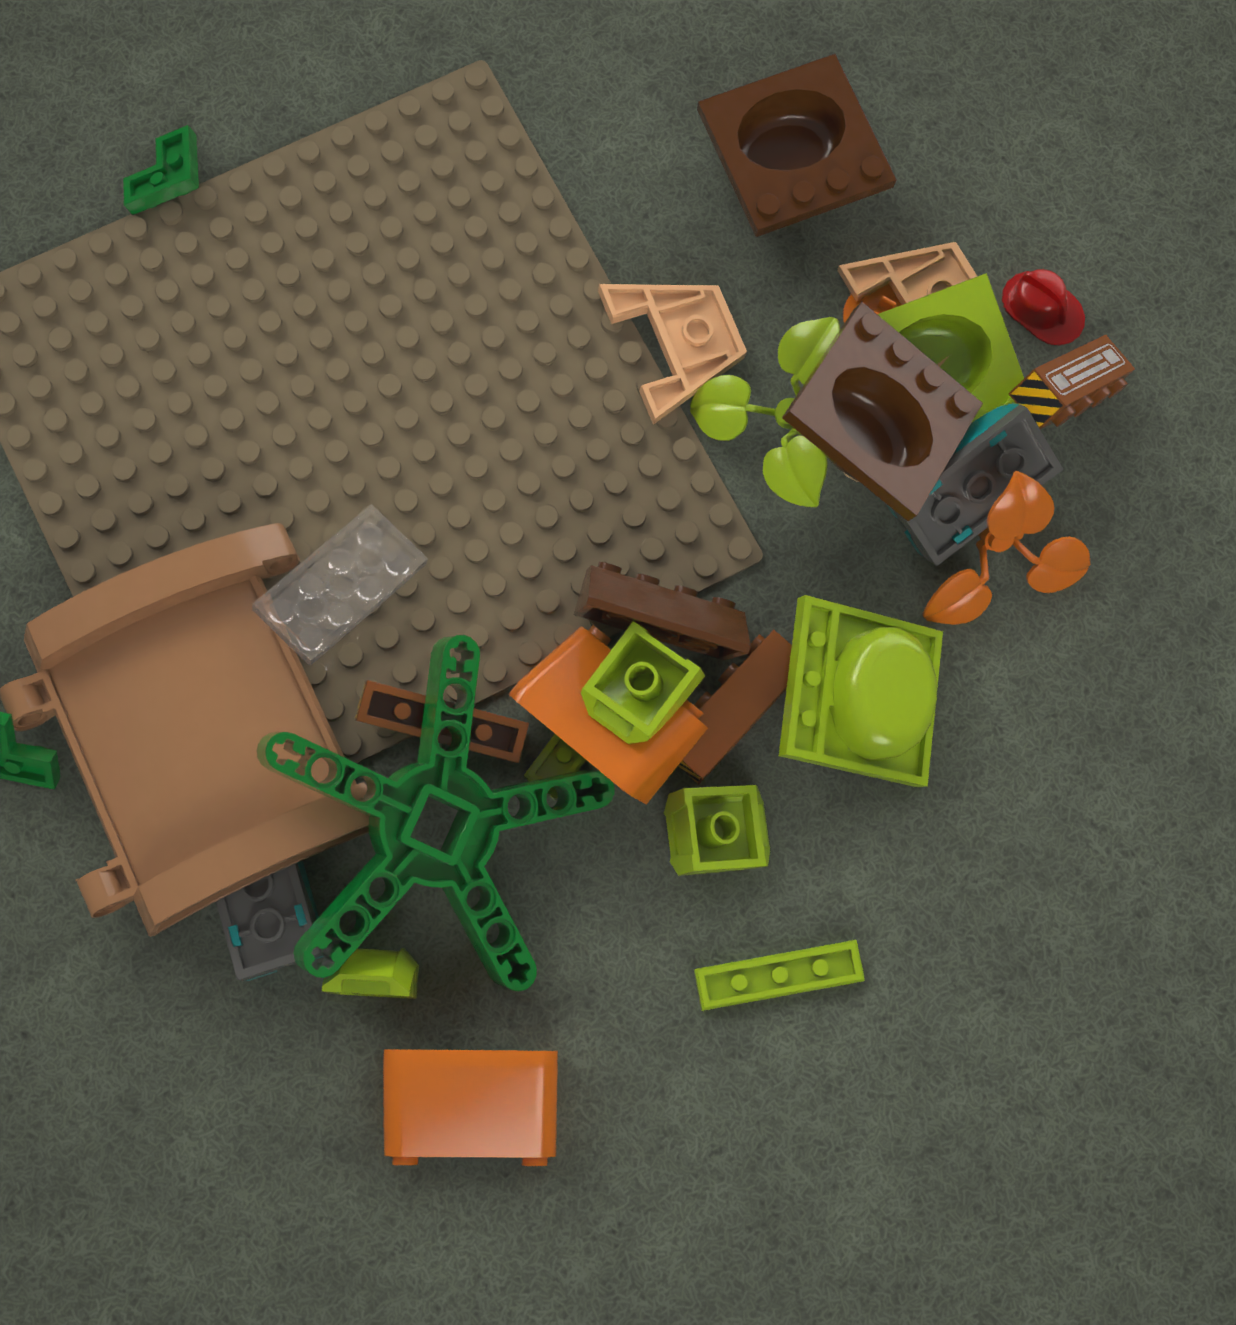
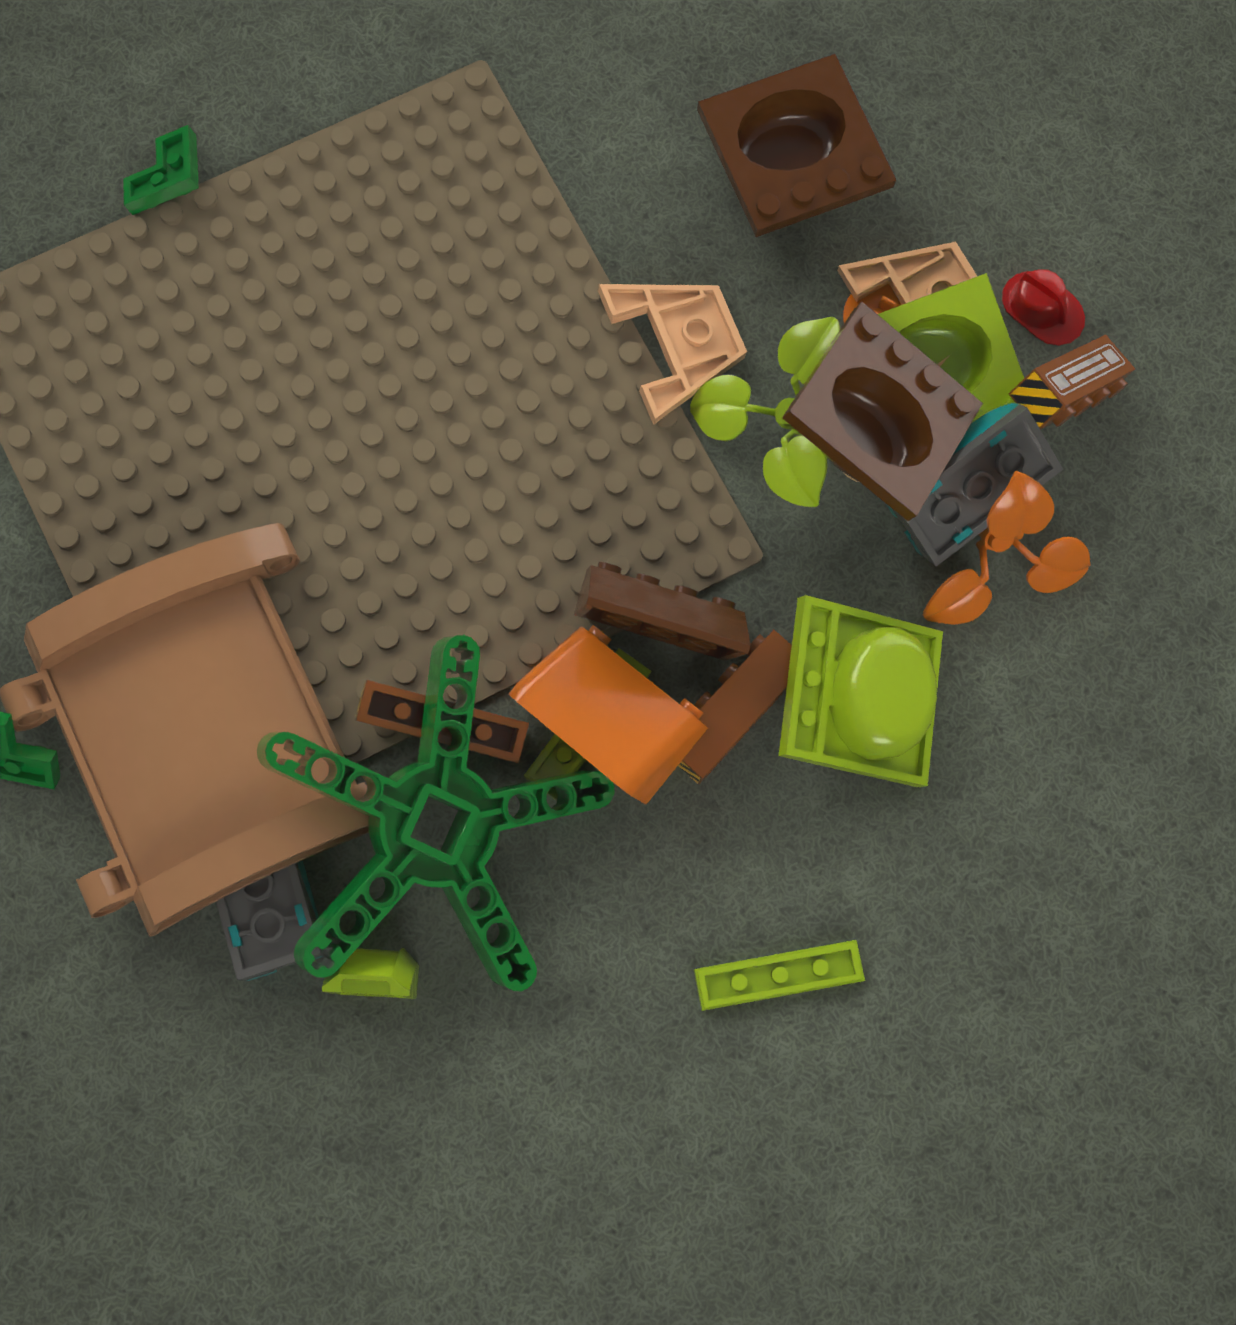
clear plate [252,504,428,666] -> none
orange windscreen [383,1049,558,1166] -> none
lime slope [581,621,705,744] -> none
lime slope [664,785,770,876] -> none

